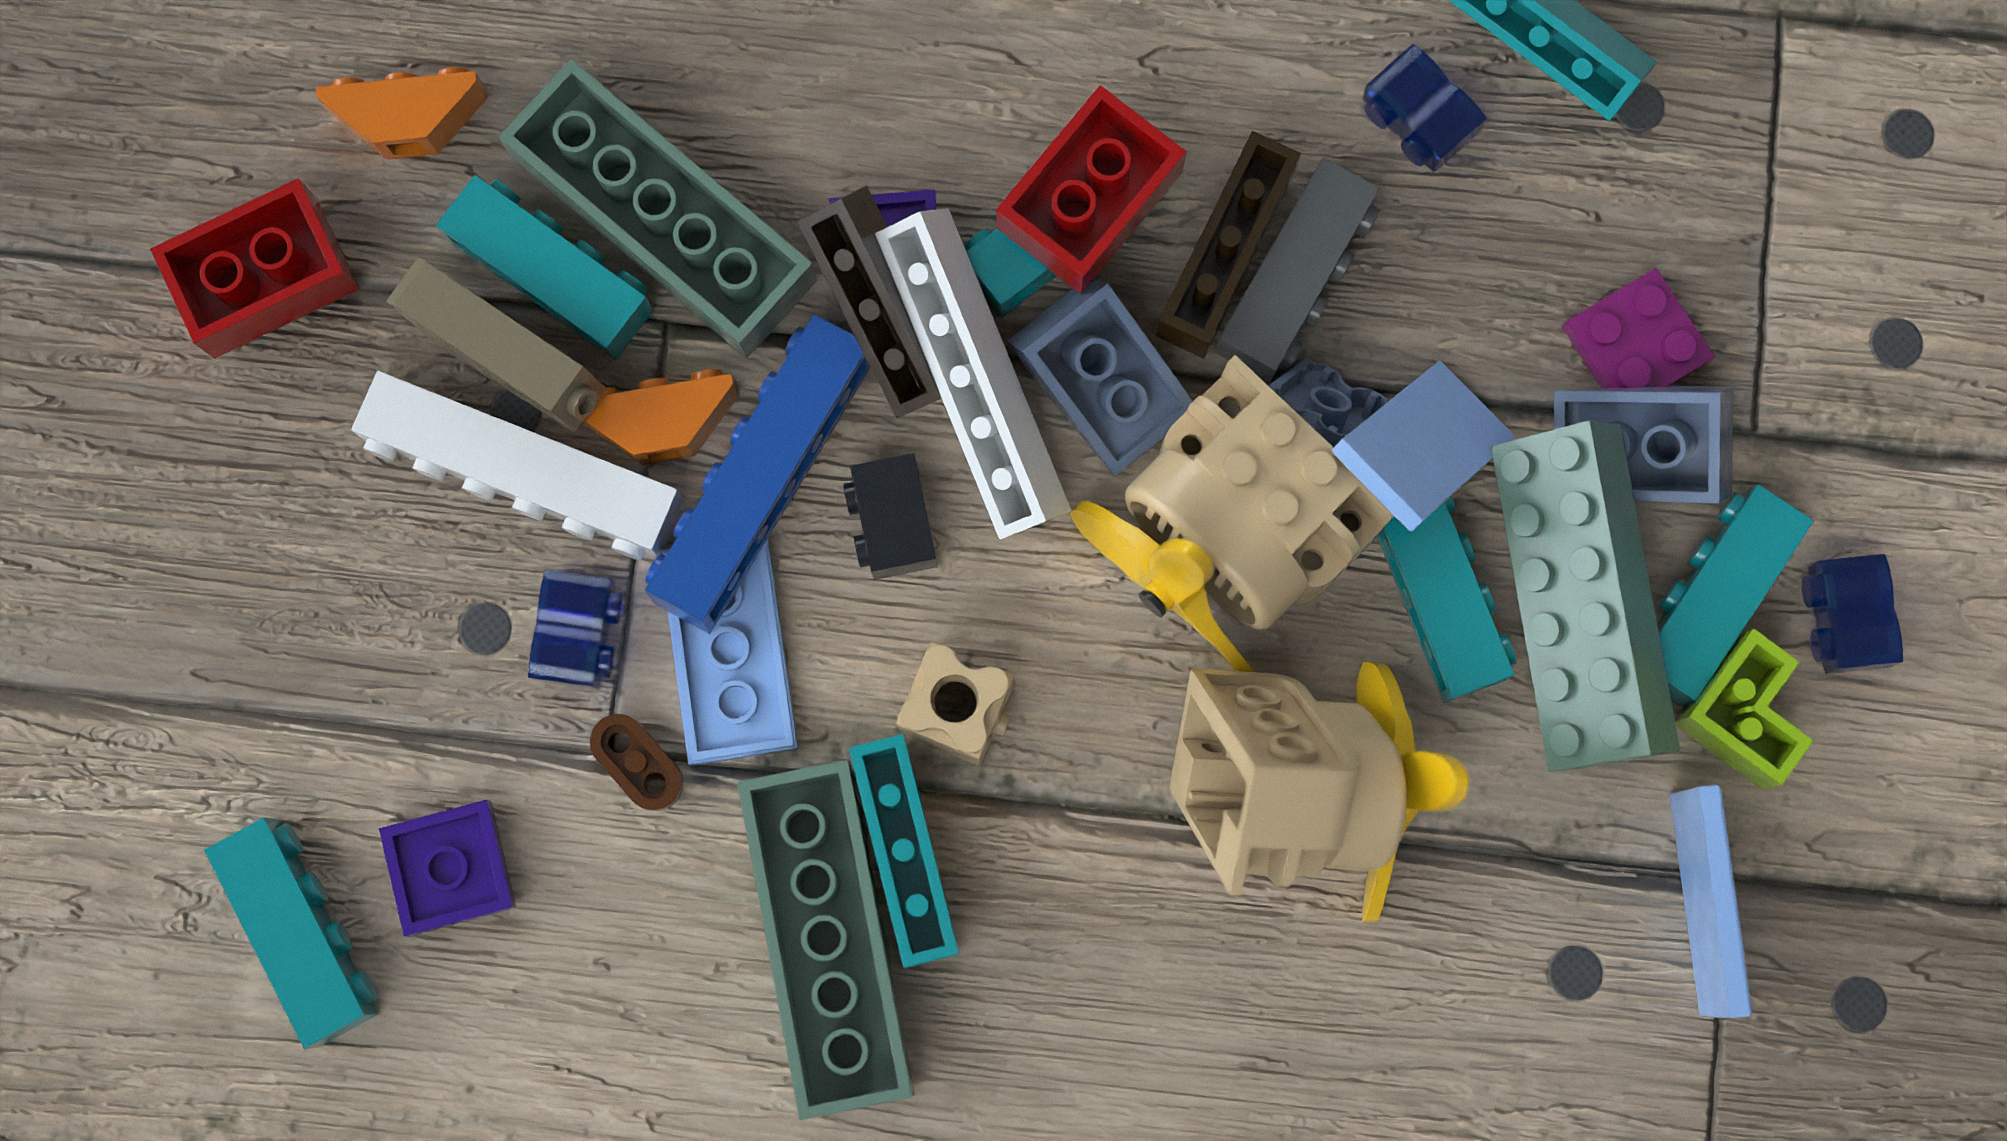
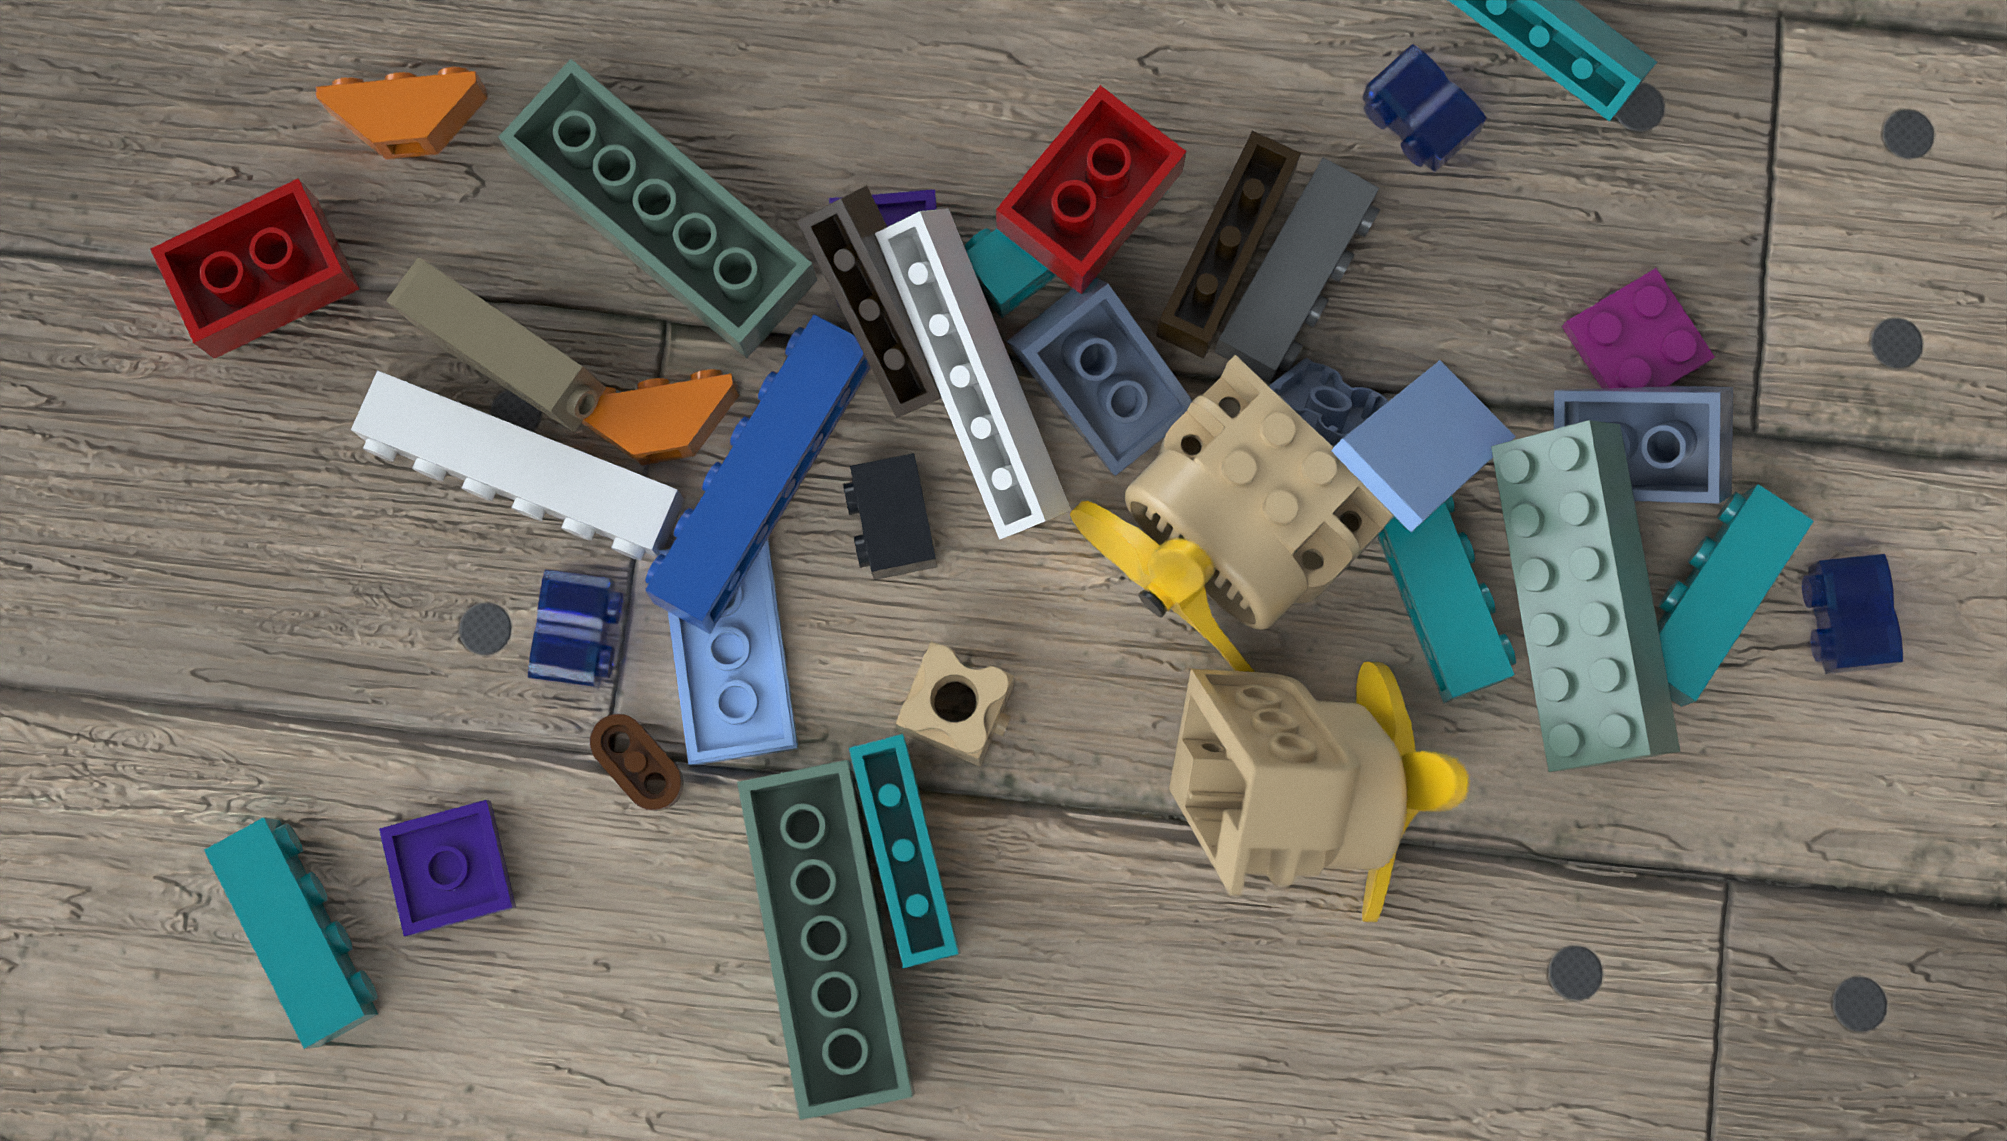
teal brick [436,175,654,360] -> none
light blue tile [1669,785,1752,1018] -> none
lime brick [1675,628,1814,790] -> none

